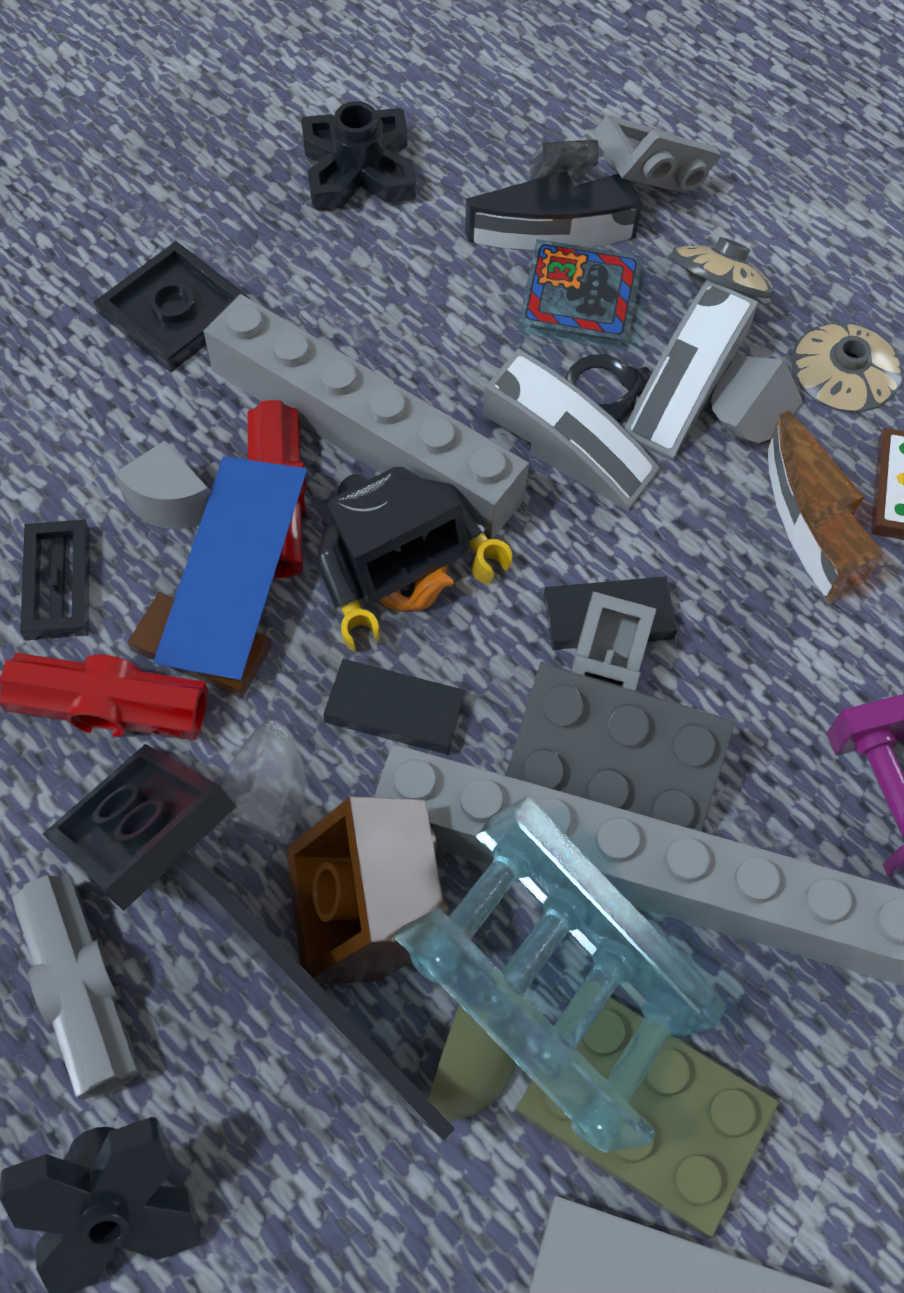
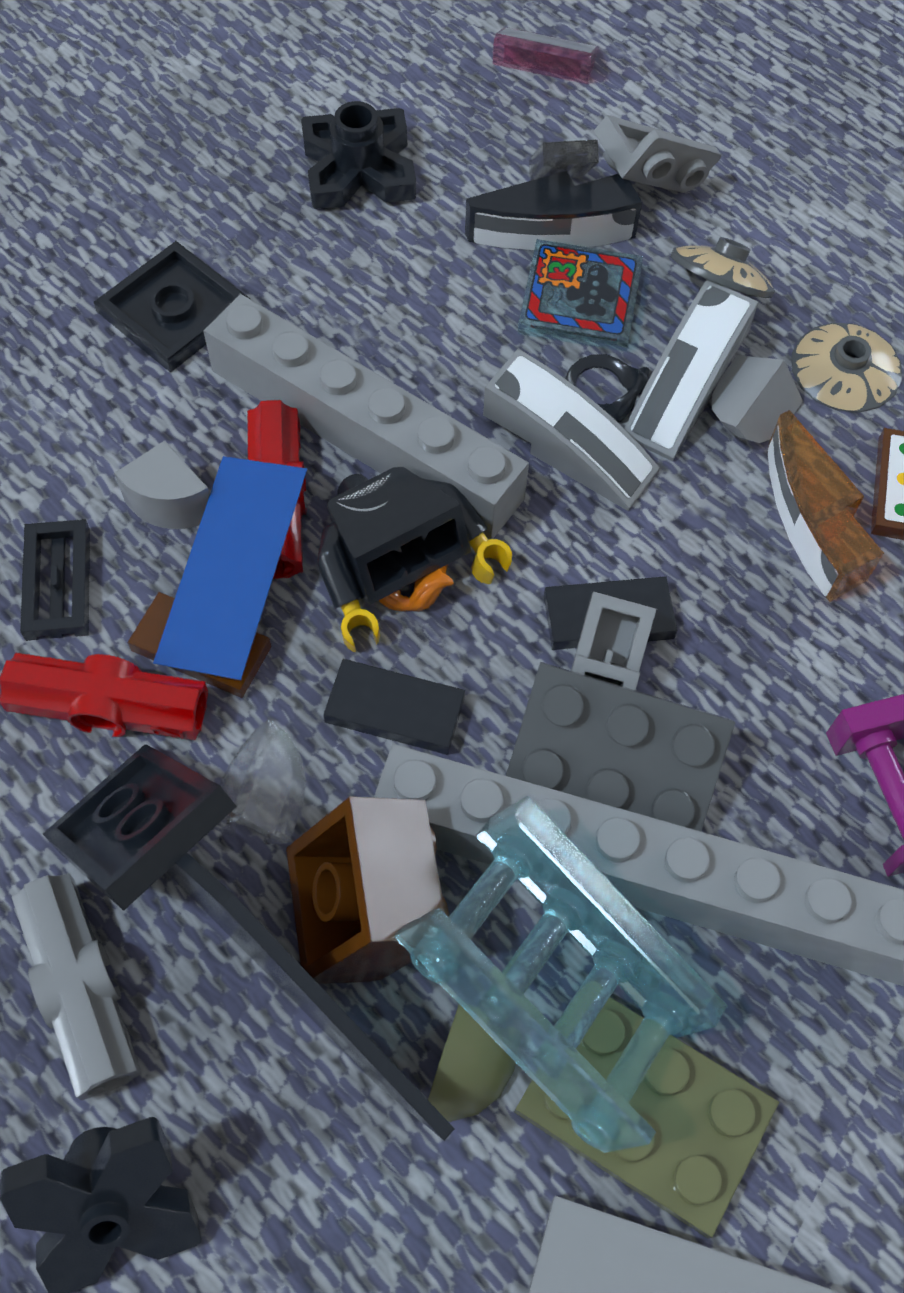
none -> clear pink slope [492,27,600,84]

